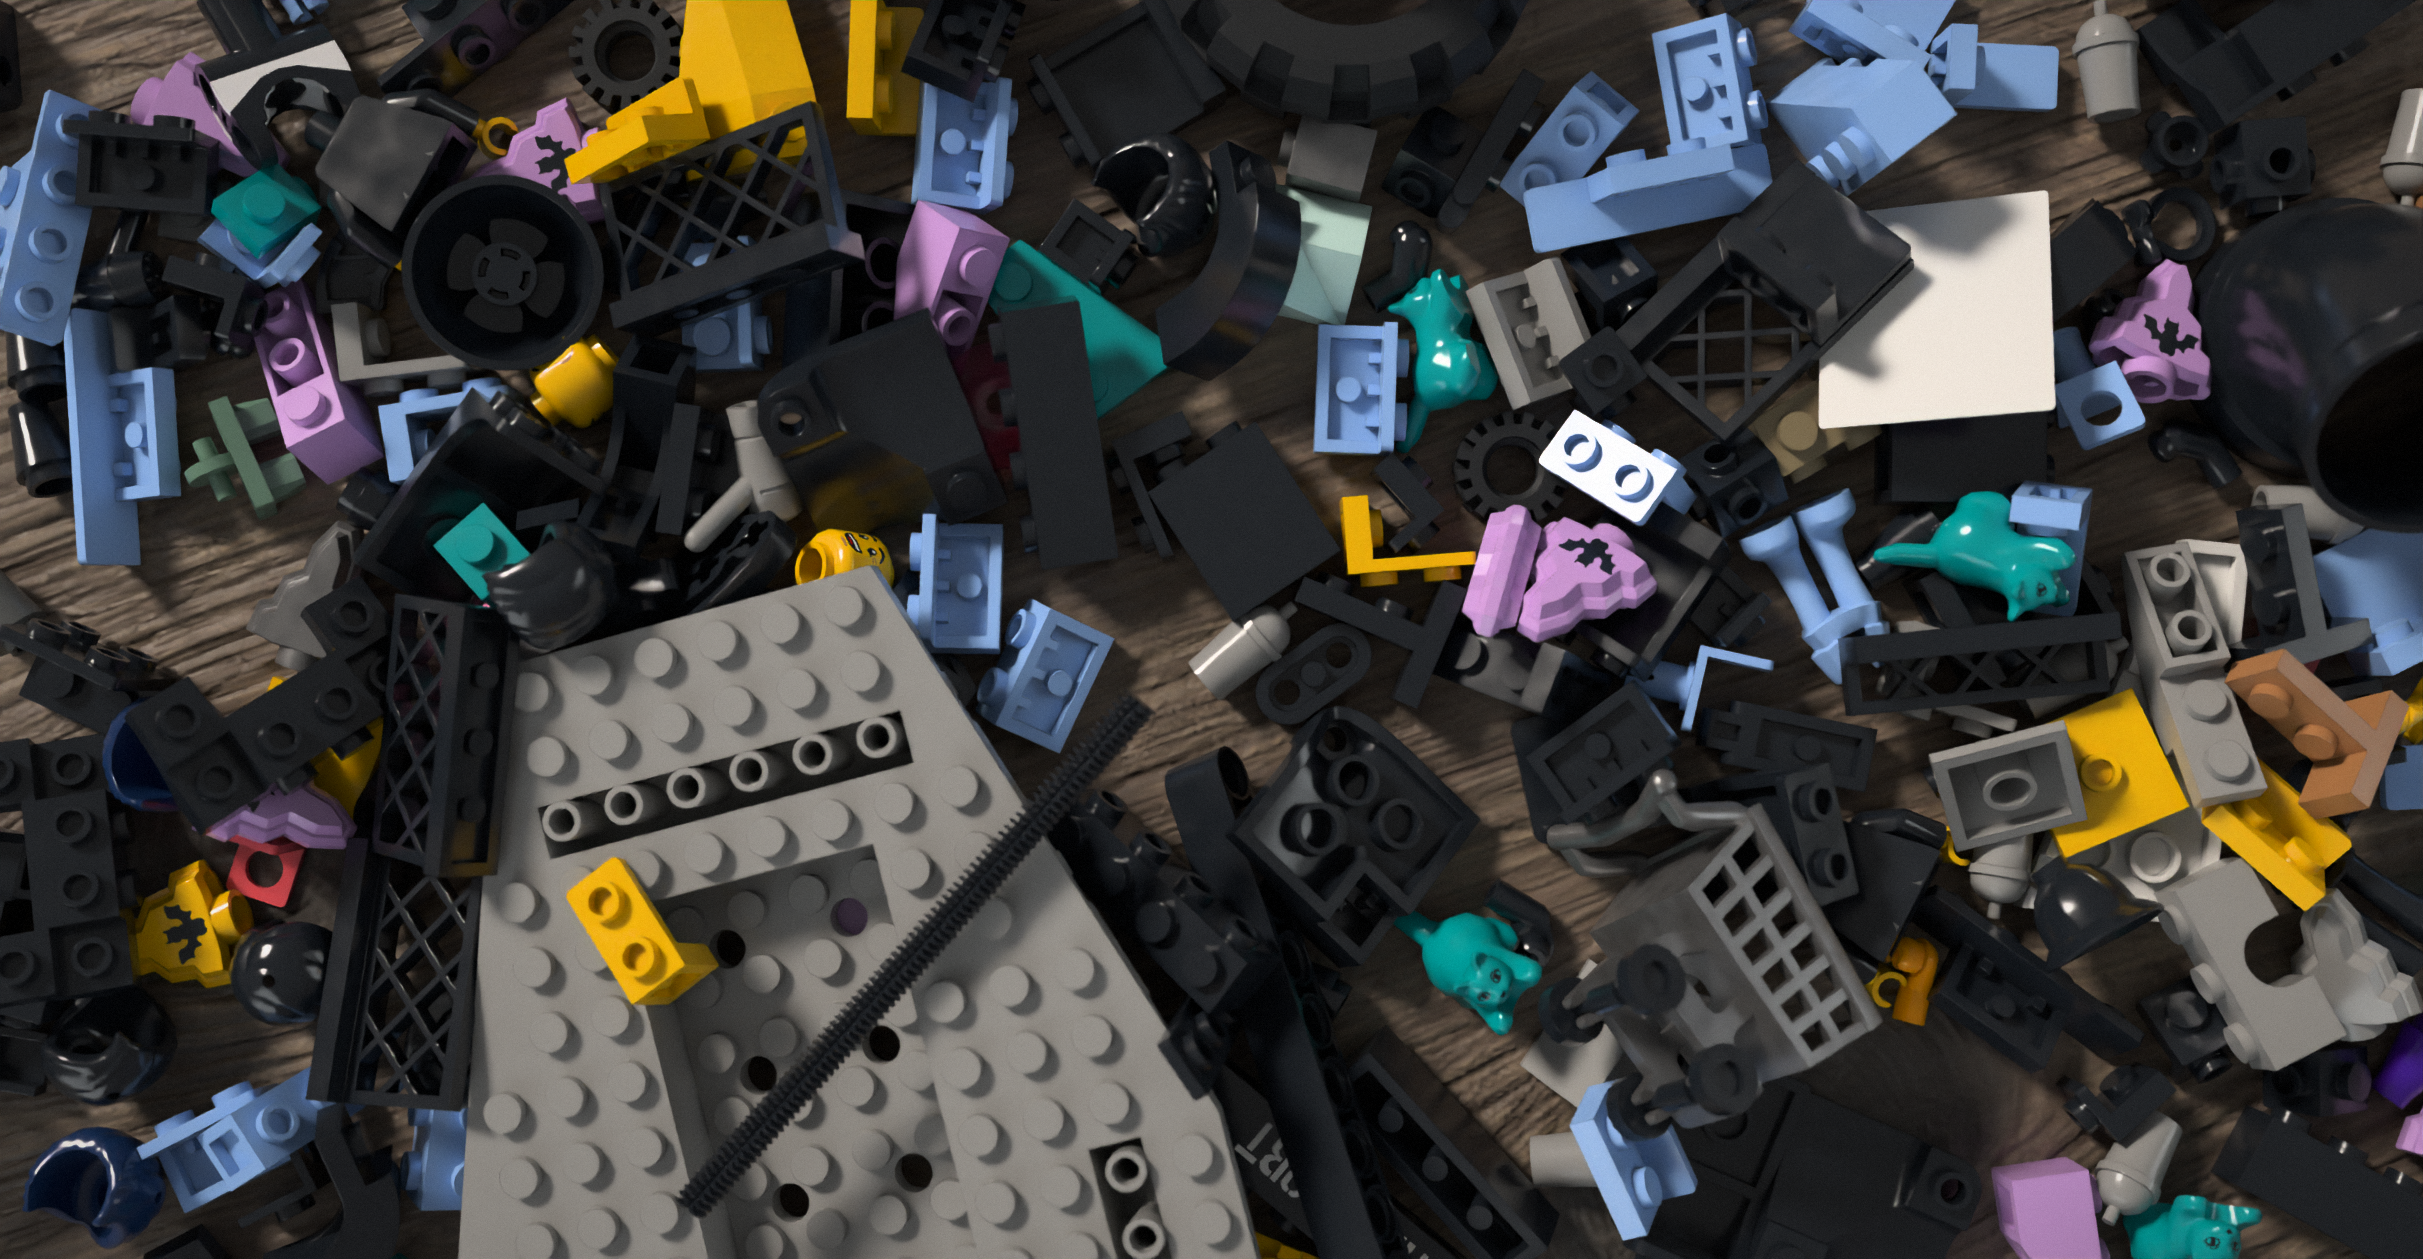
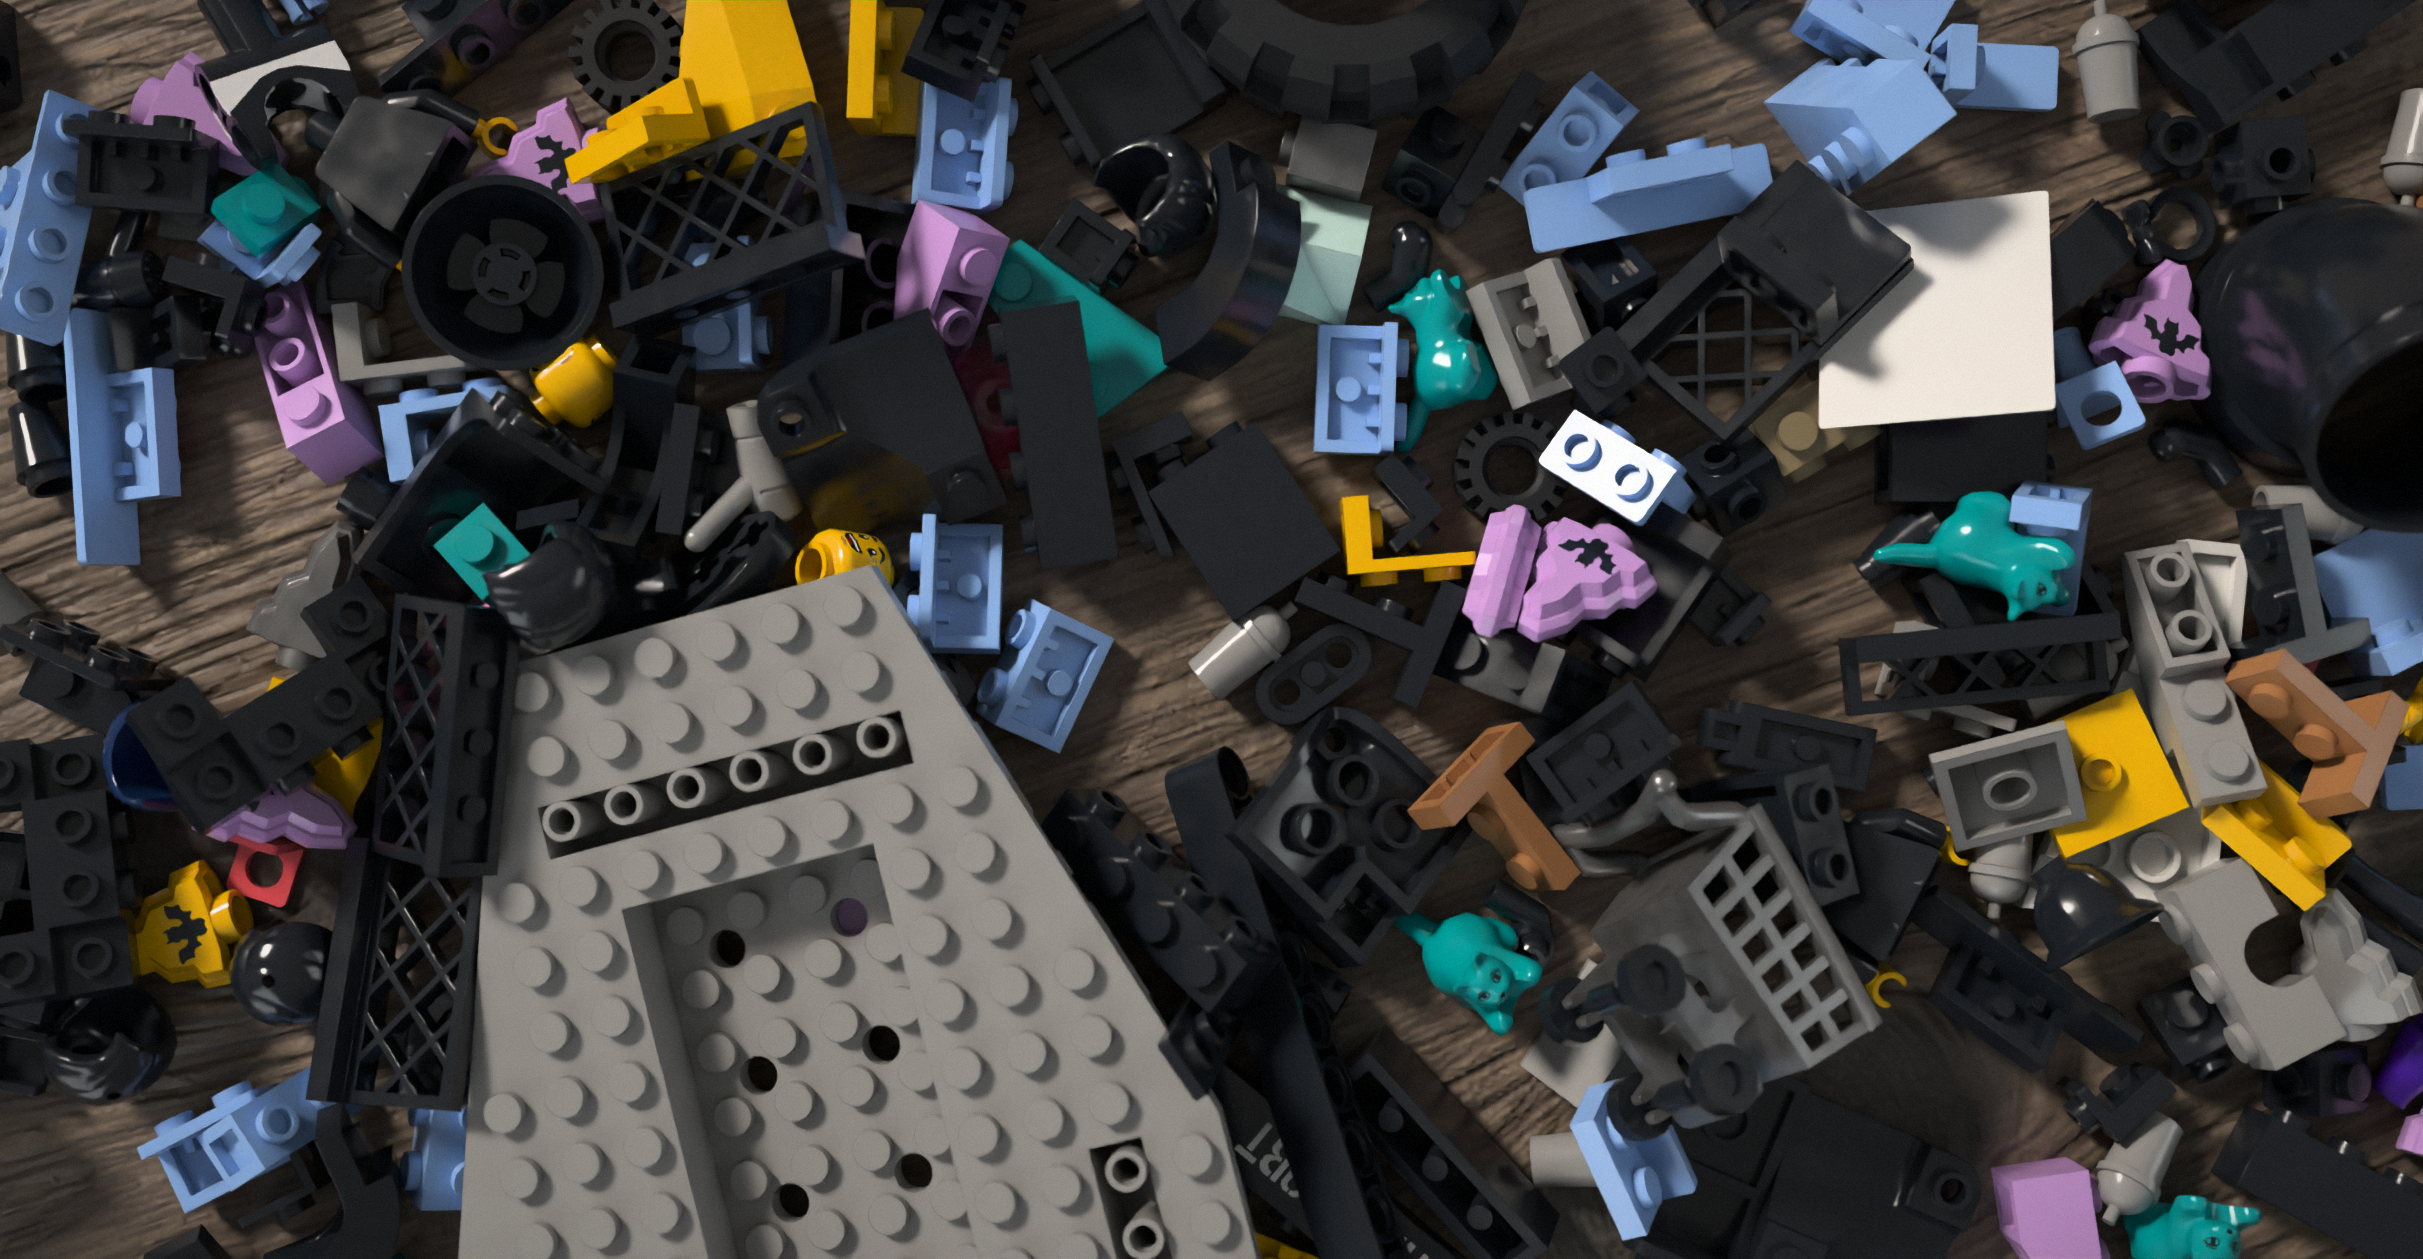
dark blue piece [22,1126,166,1250] -> none
sand green hips [184,396,307,521] -> none
yellow bracket [566,857,719,1005] -> none
black axle [675,689,1155,1218] -> none
light blue bracket [1624,645,1774,733] -> none
light blue bracket [1652,13,1768,148] -> none
light blue piece [1738,488,1890,685] -> none
light orange arm [1891,937,1938,1026] -> none
none -> medium nougat bracket [1407,721,1581,892]

